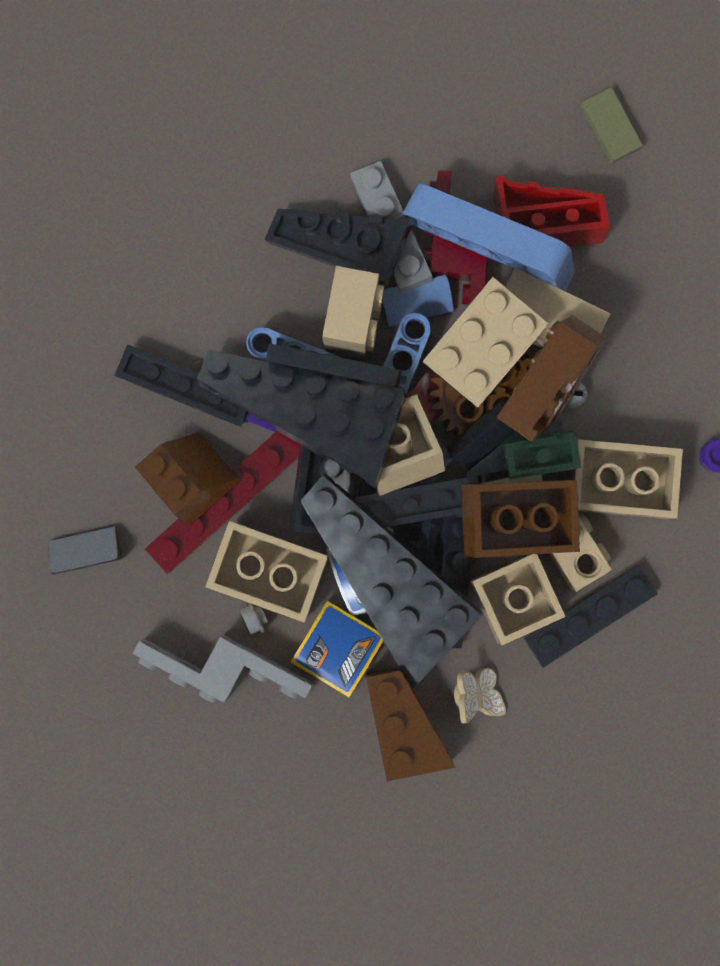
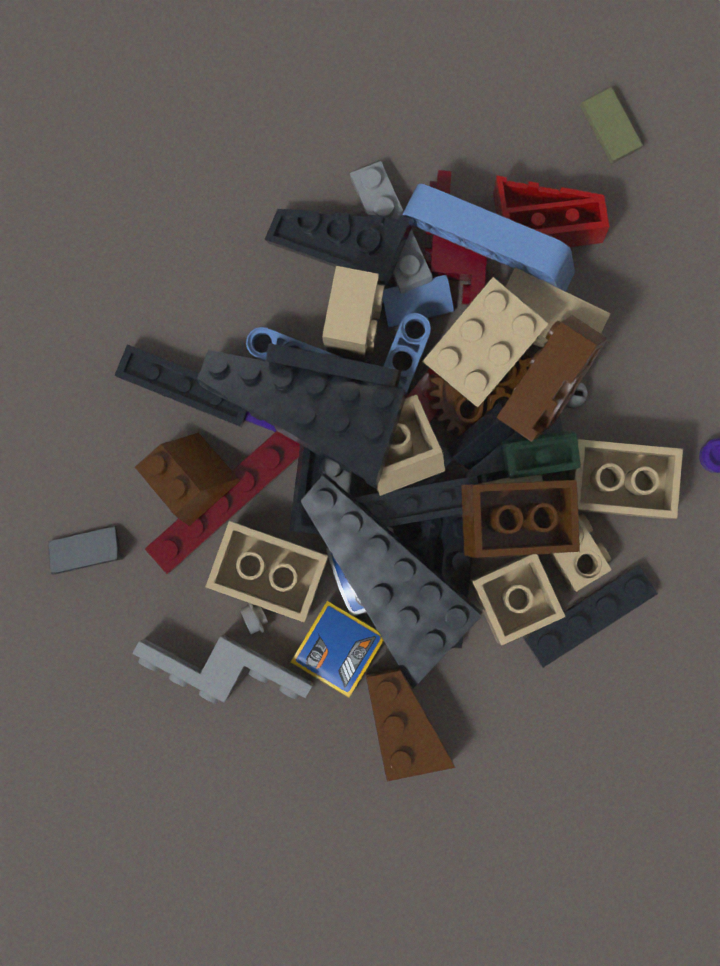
tan animal [454,668,506,723] -> none

